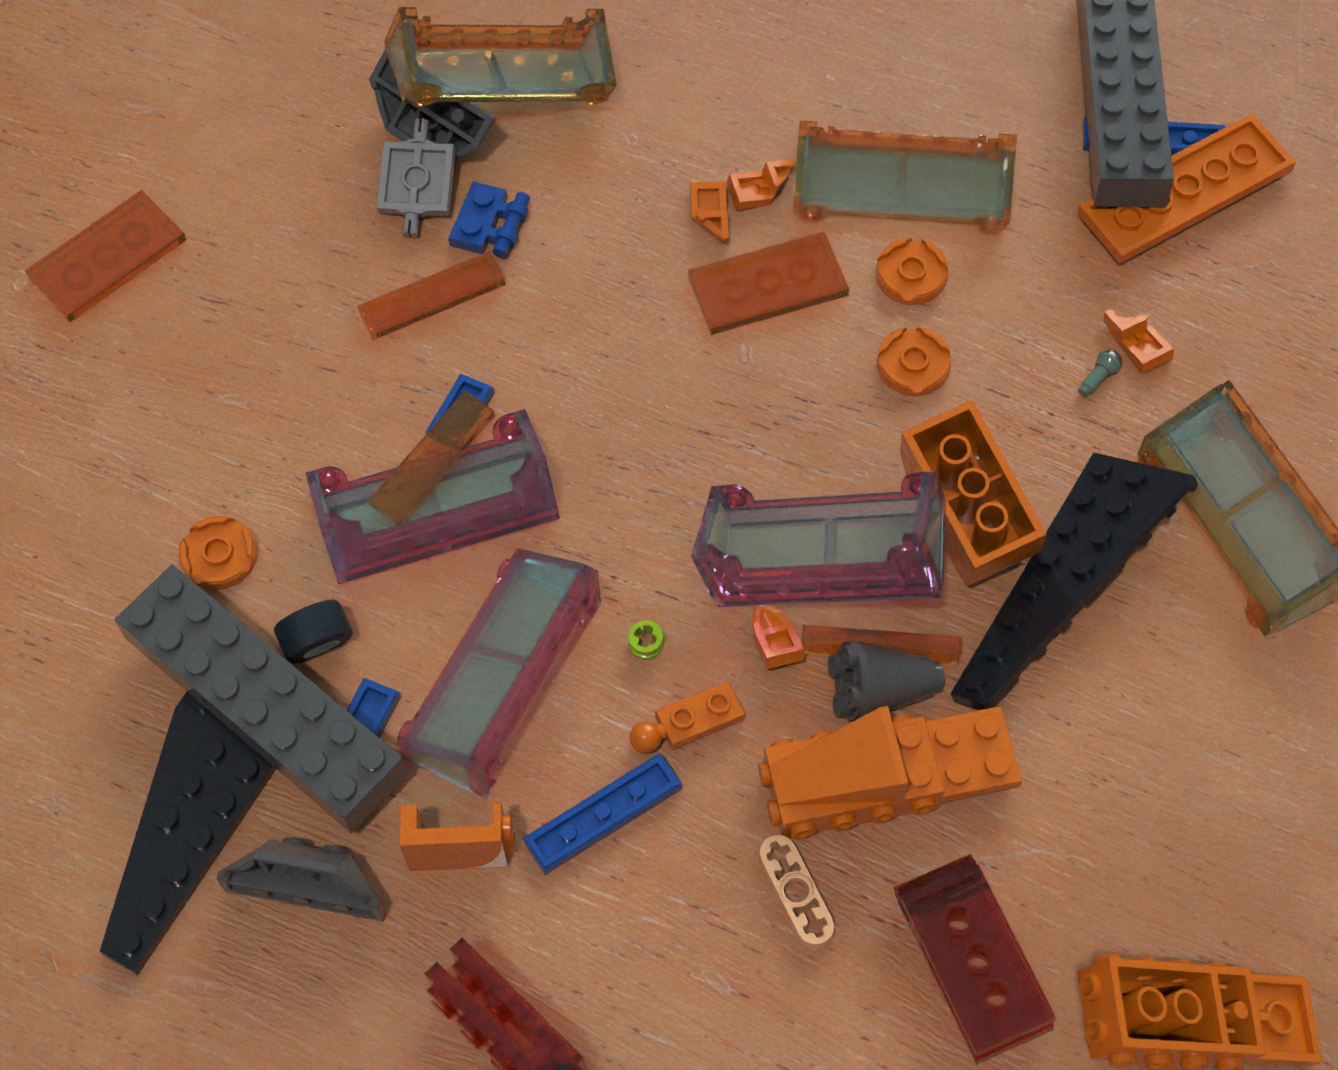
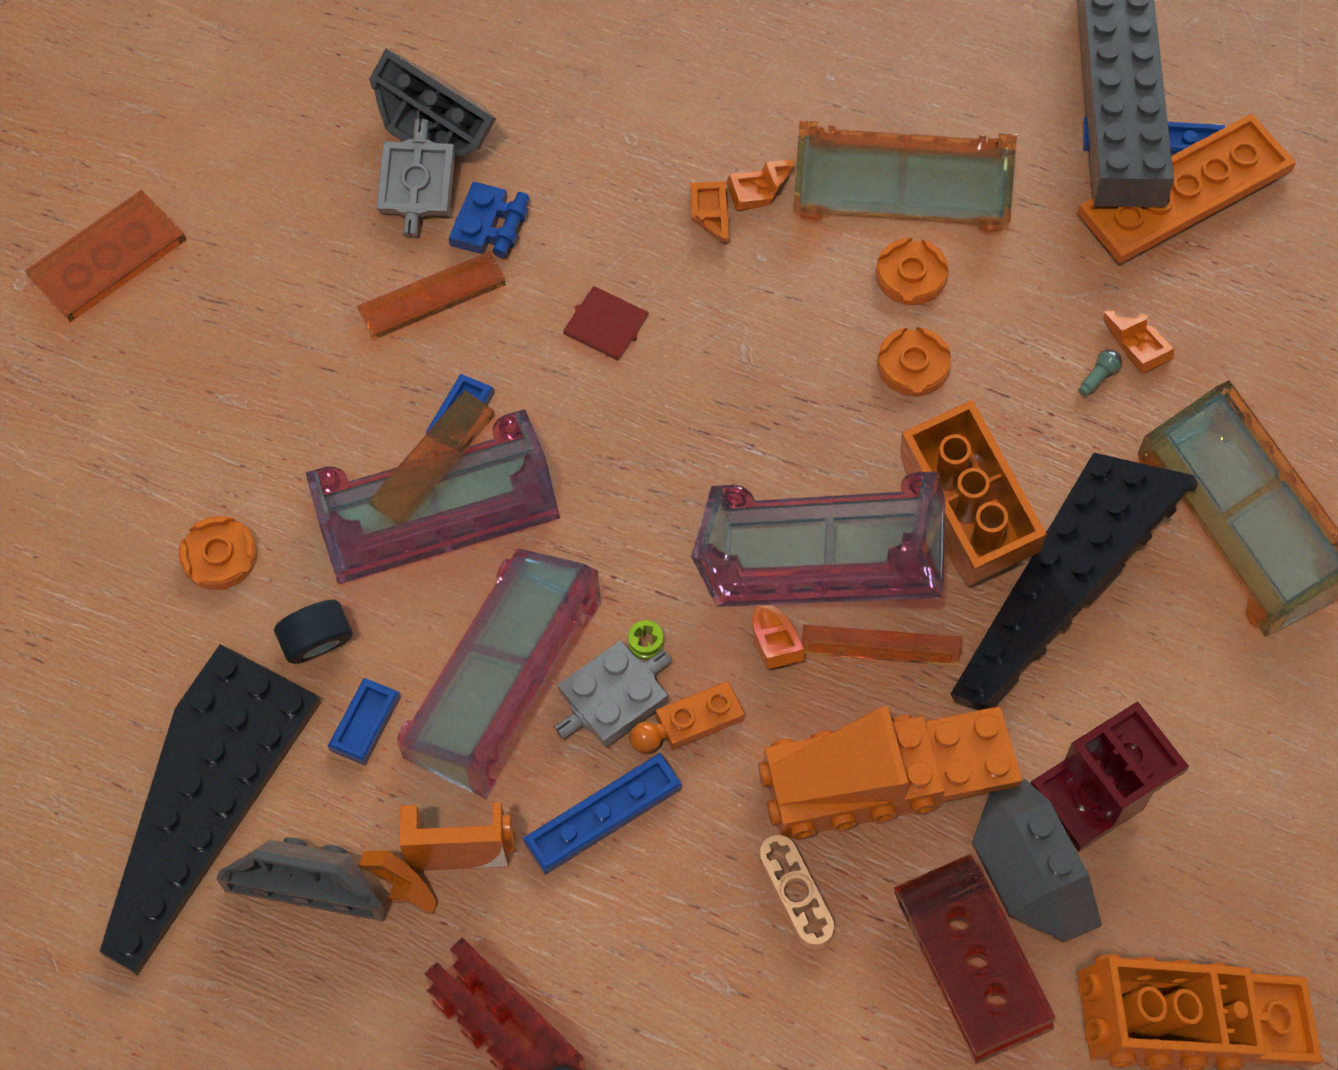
dark grey brick [114,564,408,834] -> none
windscreen [384,7,617,106] -> none
clear orange tile [688,231,849,335] -> none
dark grey cone [828,641,944,721] -> none
none -> orange slope [358,850,437,914]
none -> light grey plate [554,640,672,748]
none -> clear red piece [563,286,649,361]
none -> dark grey wedge [972,779,1102,943]
none -> dark red bracket [1030,701,1189,852]

